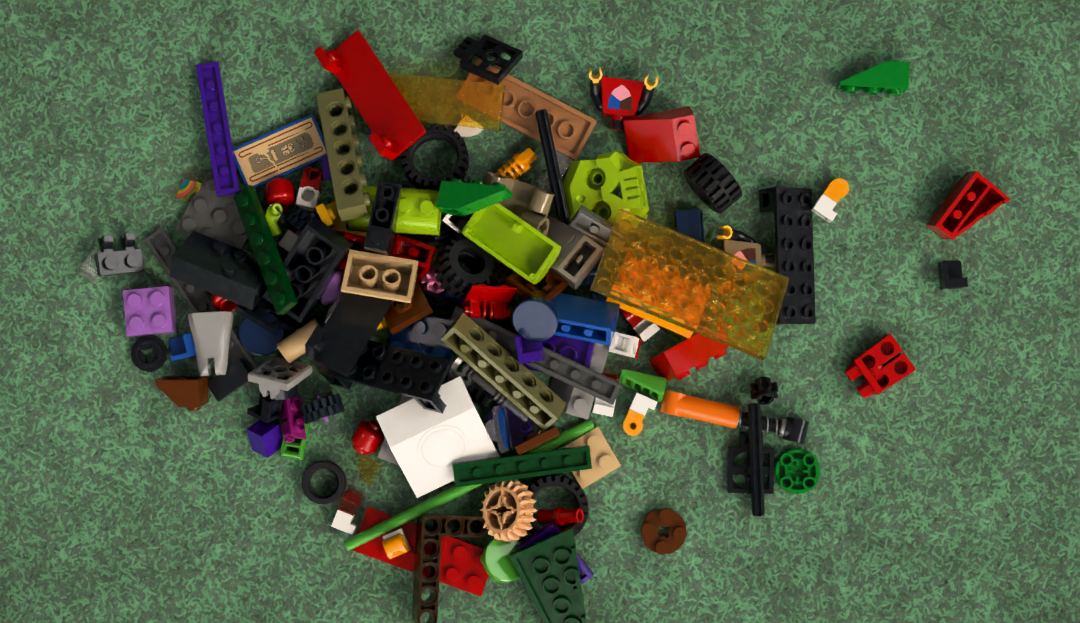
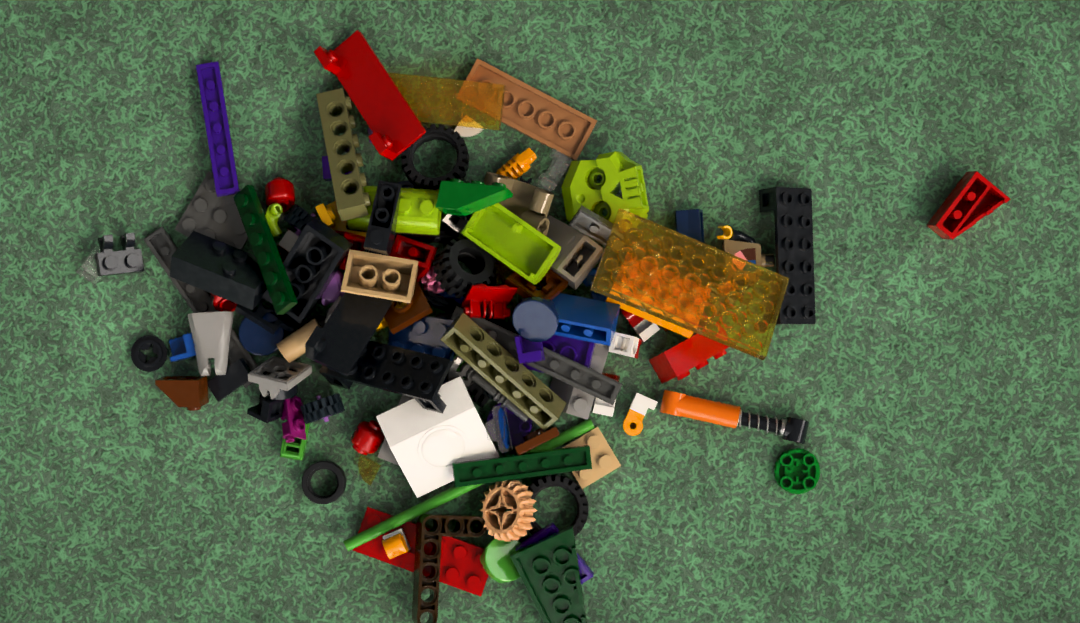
medium lavender brick [123,286,178,337] -> none
tile [175,177,202,200] -> none
tile [233,114,327,189] -> none
dark purple panel [247,420,283,458] -> none
leg [296,167,324,213] -> none
leg [331,489,364,535] -> none
black piece [453,35,523,85] -> none
black axle [535,109,569,221] -> none
red pin [537,507,584,525] -> none
torso [588,67,659,132] -> none
bright green slope [619,369,667,402] -> none
red slope [623,106,700,163] -> none
reddish brown plate [641,508,687,555] -> none
black tyre [684,153,742,214] -> none
black piece [727,431,774,494] -> none
black axle [748,403,765,516] -> none
black gear [750,376,778,405] -> none
leg [811,178,849,223] -> none
green slope [837,61,910,96] -> none
red hips [844,333,916,398] -> none
black panel [938,261,968,290] -> none

